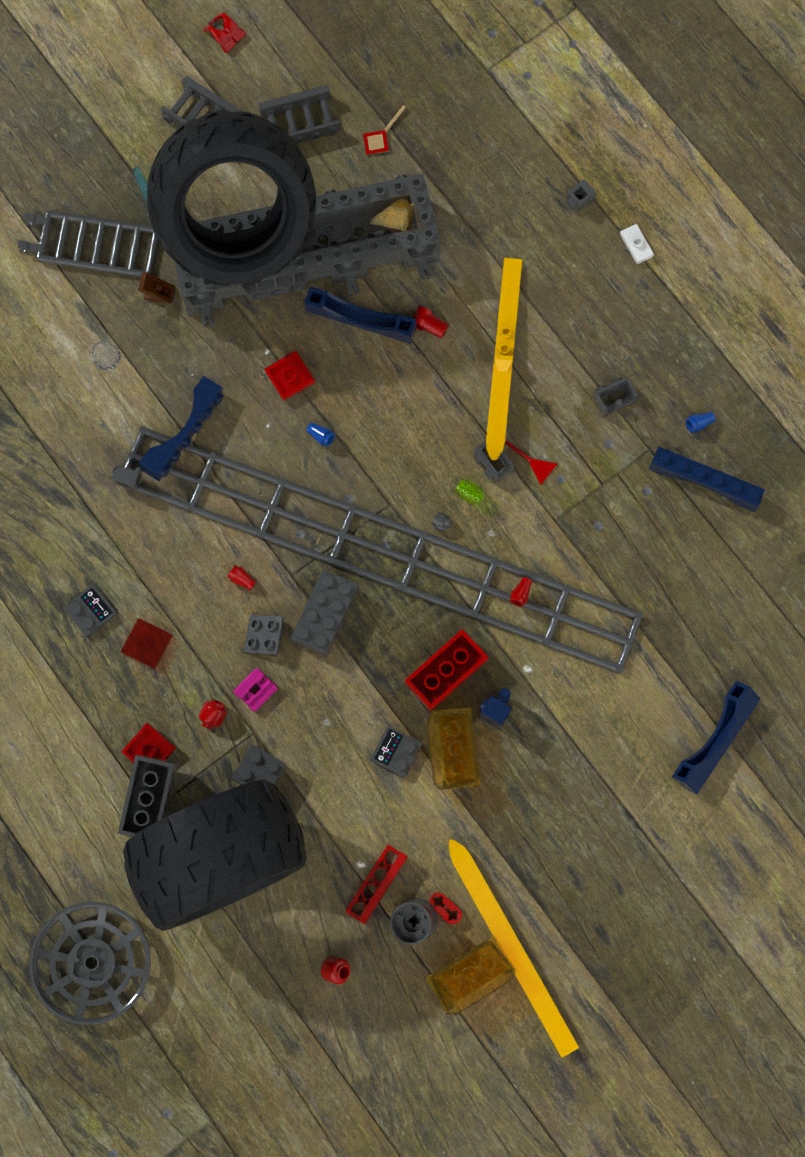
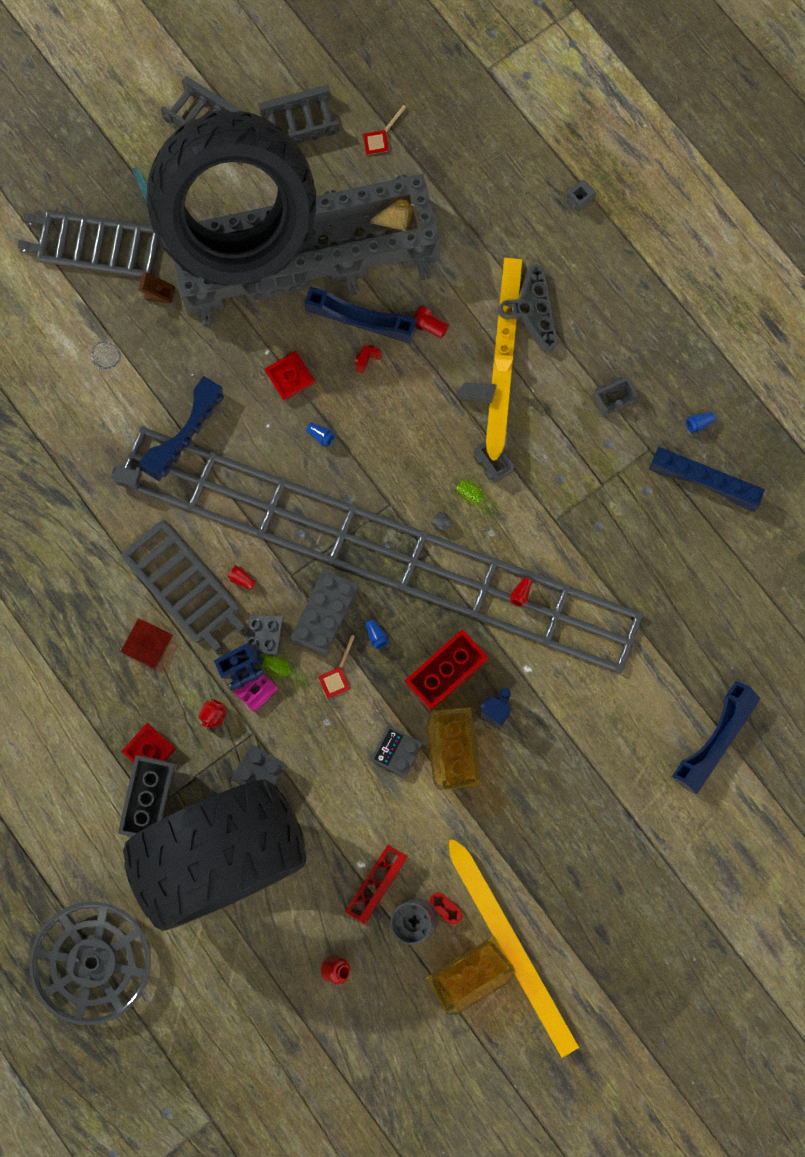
dark grey plate [63,584,117,638] -> none
red piece [203,13,246,53] -> none
red piece [505,439,557,485] -> none
white plate [620,224,654,264] -> none
none -> dark grey bar [121,520,247,654]
none -> dark blue brick [214,643,265,691]
none -> clear neon green brick [262,655,292,680]
none -> piece [318,635,355,699]
none -> red bracket [354,345,381,374]
none -> blue cone [365,619,389,649]
none -> dark grey slope [455,383,497,403]
none -> dark grey beam [498,264,557,352]

